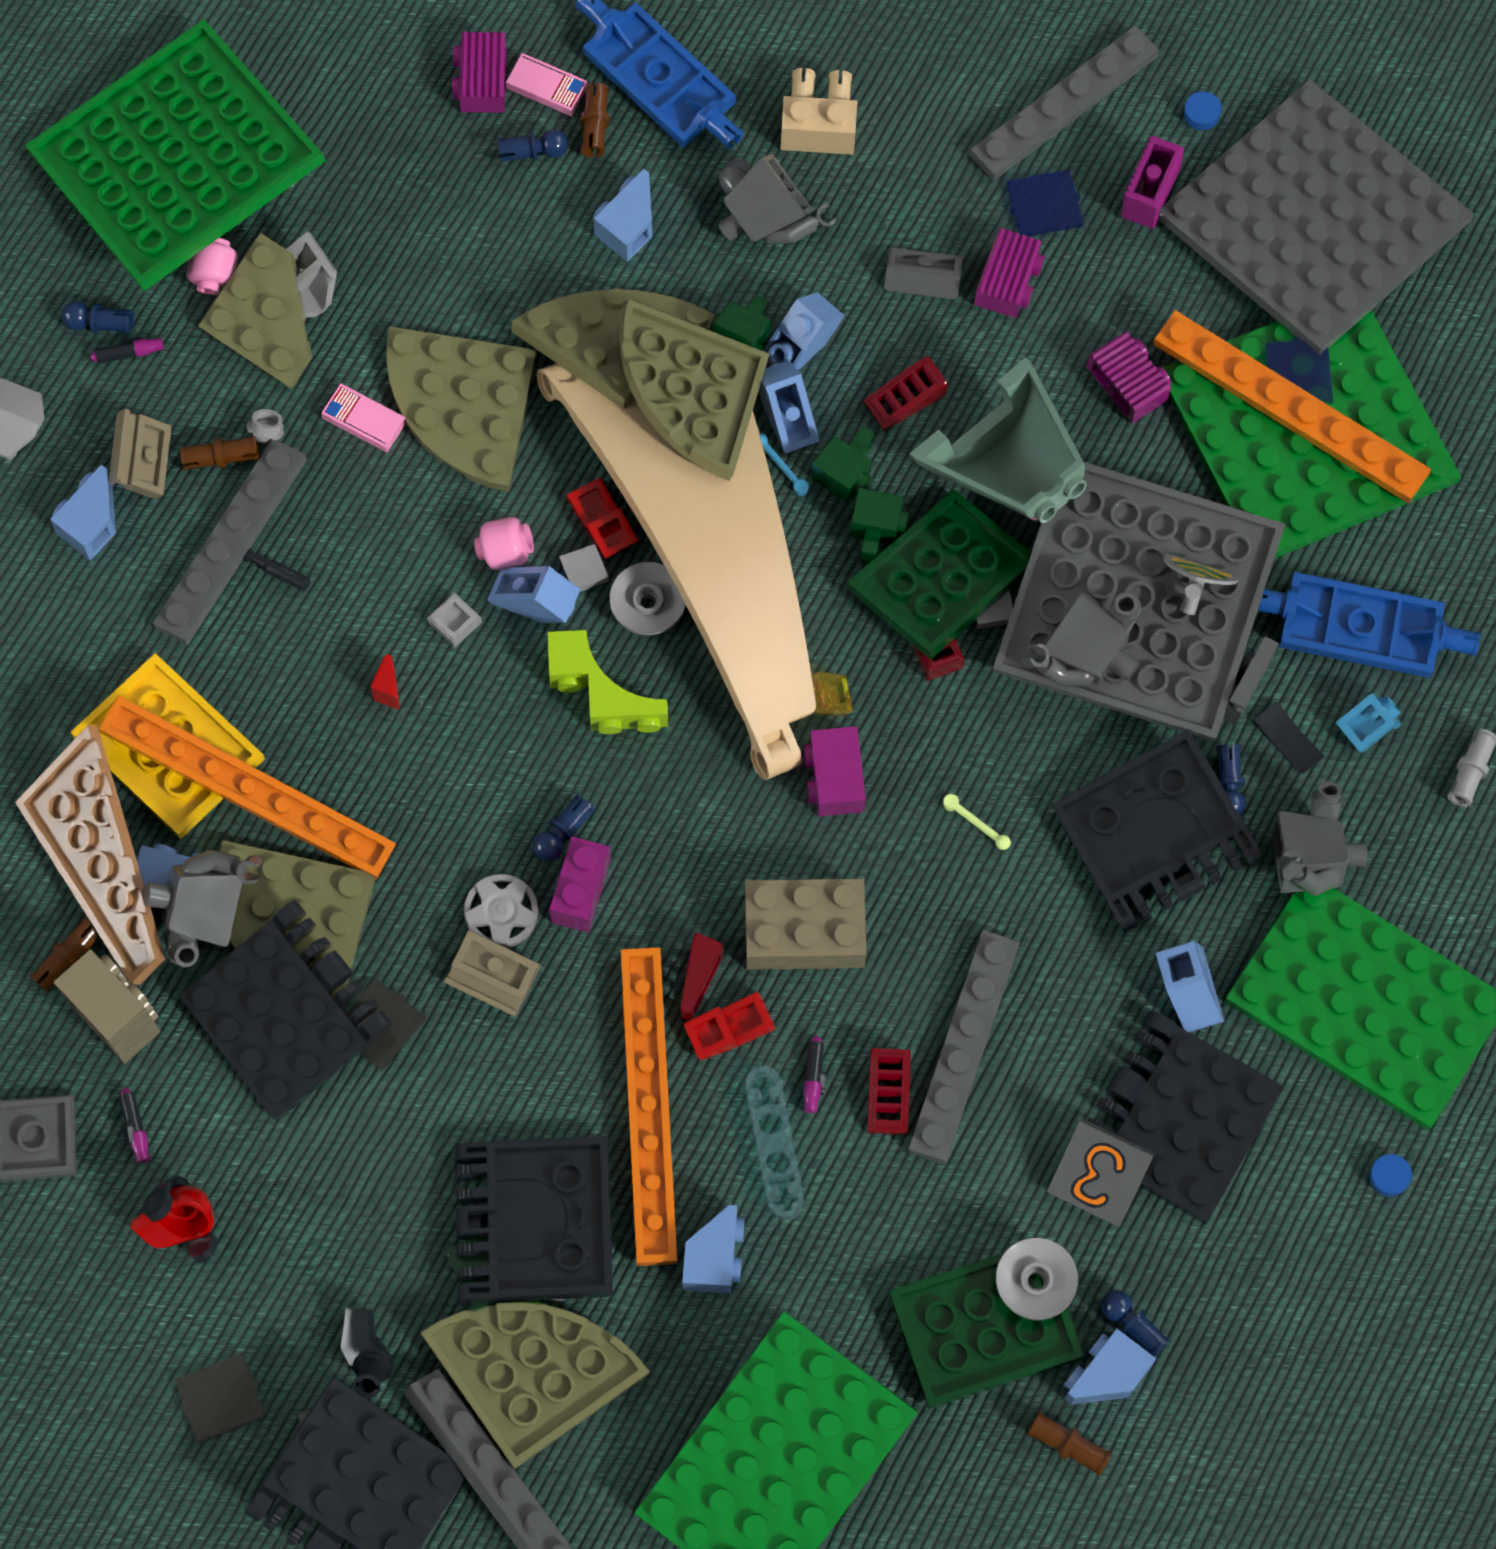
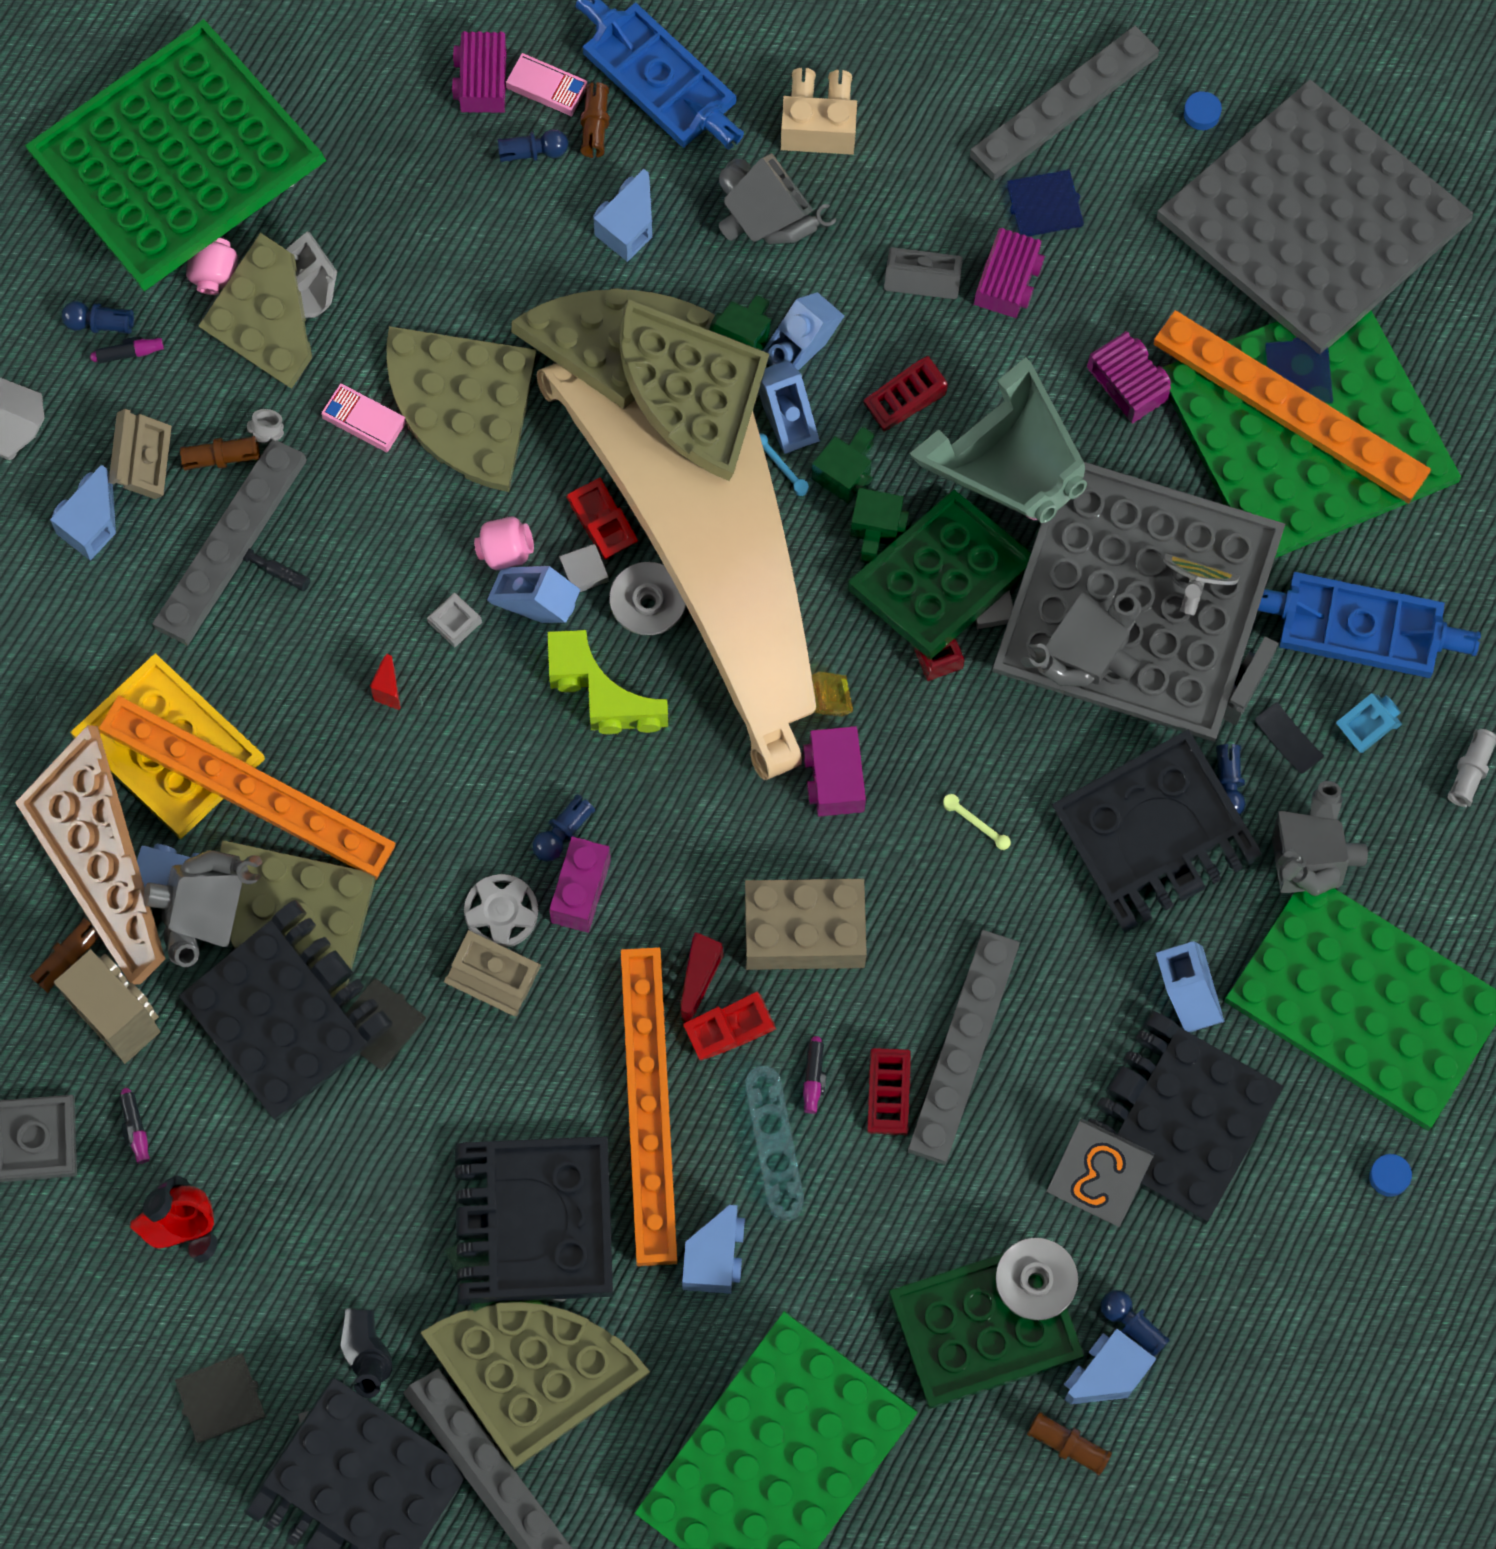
magenta brick [1121,136,1184,228] -> none

